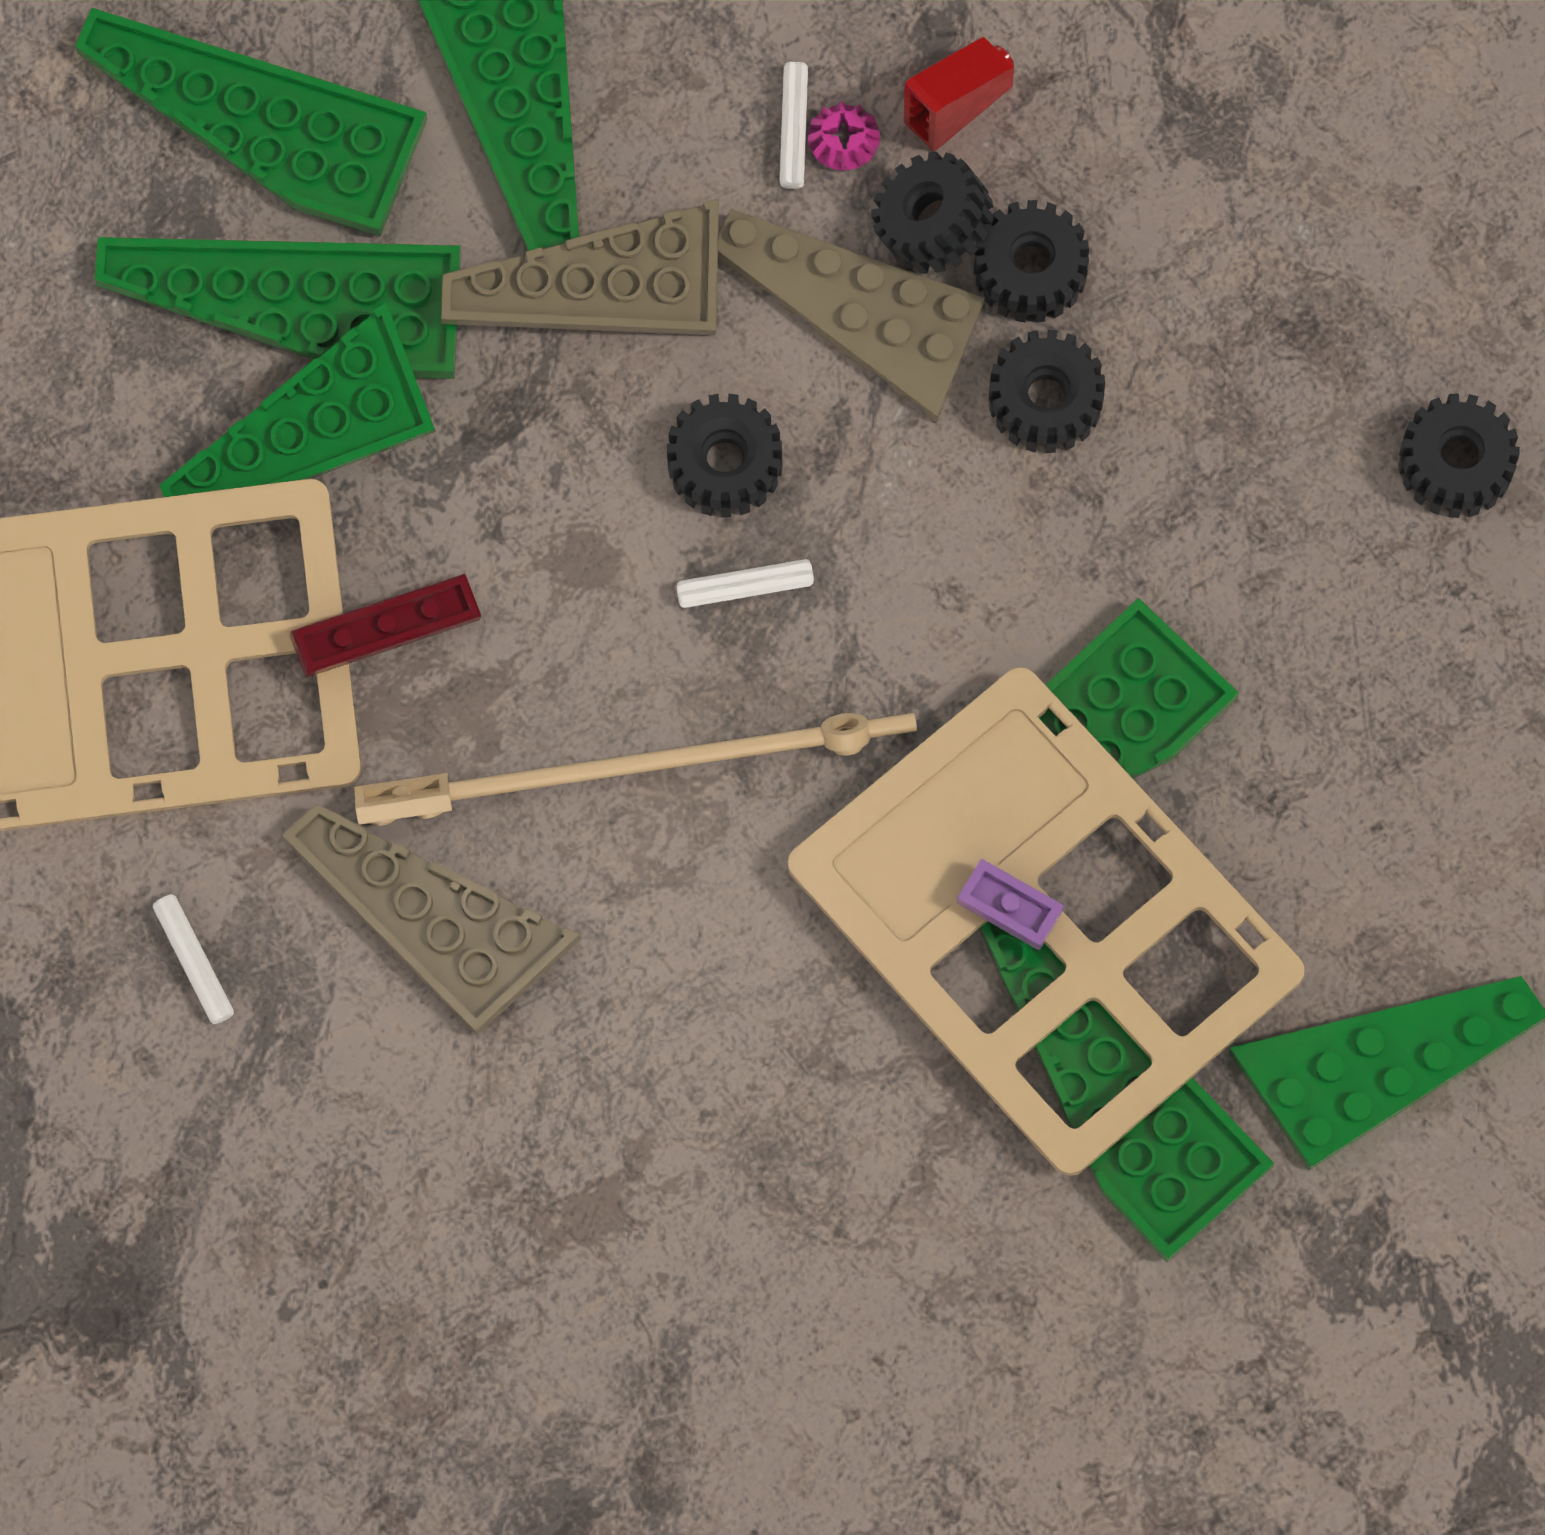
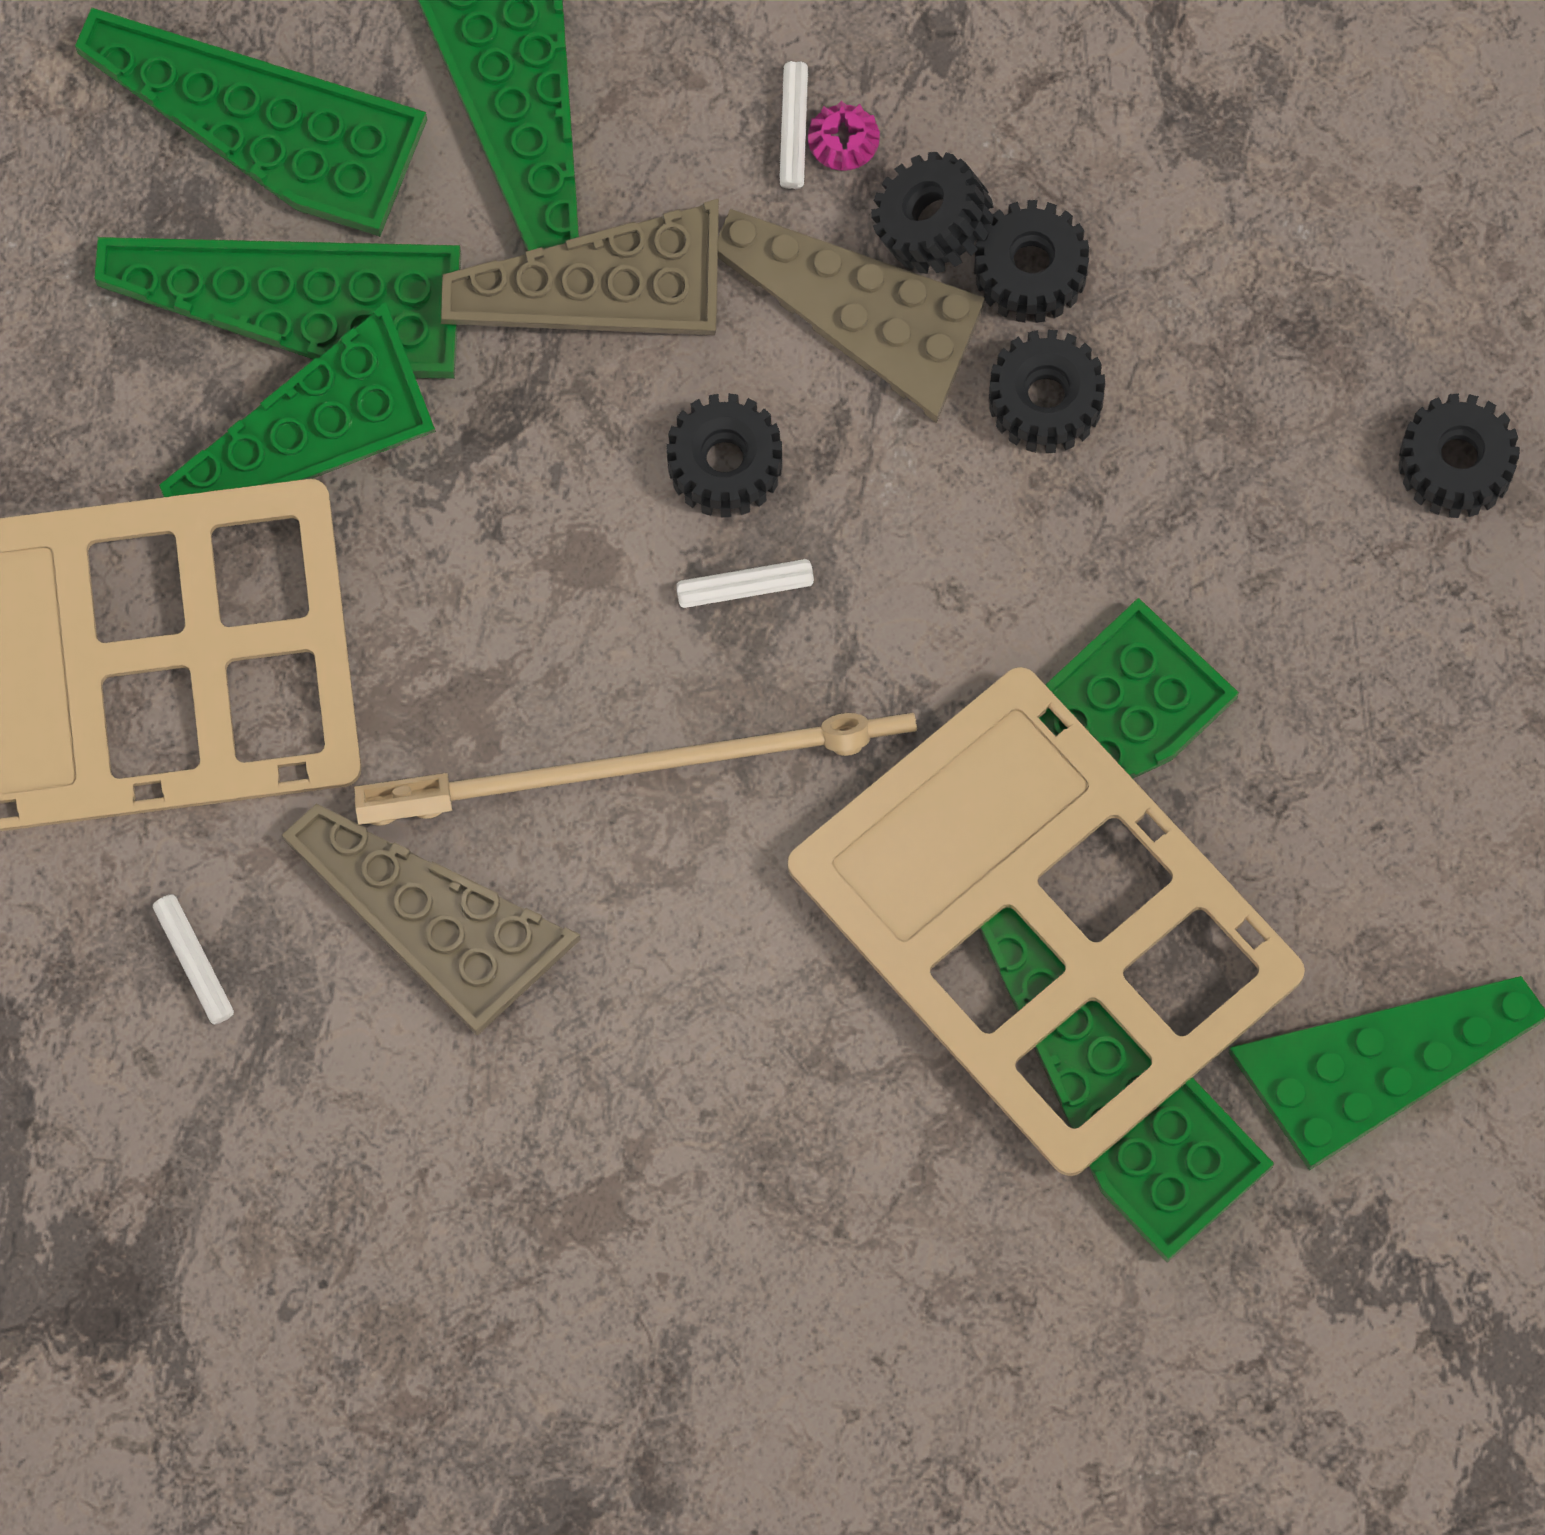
dark red tile [289,574,481,678] -> none
red slope [903,36,1014,152] -> none
medium lavender plate [957,858,1064,950] -> none

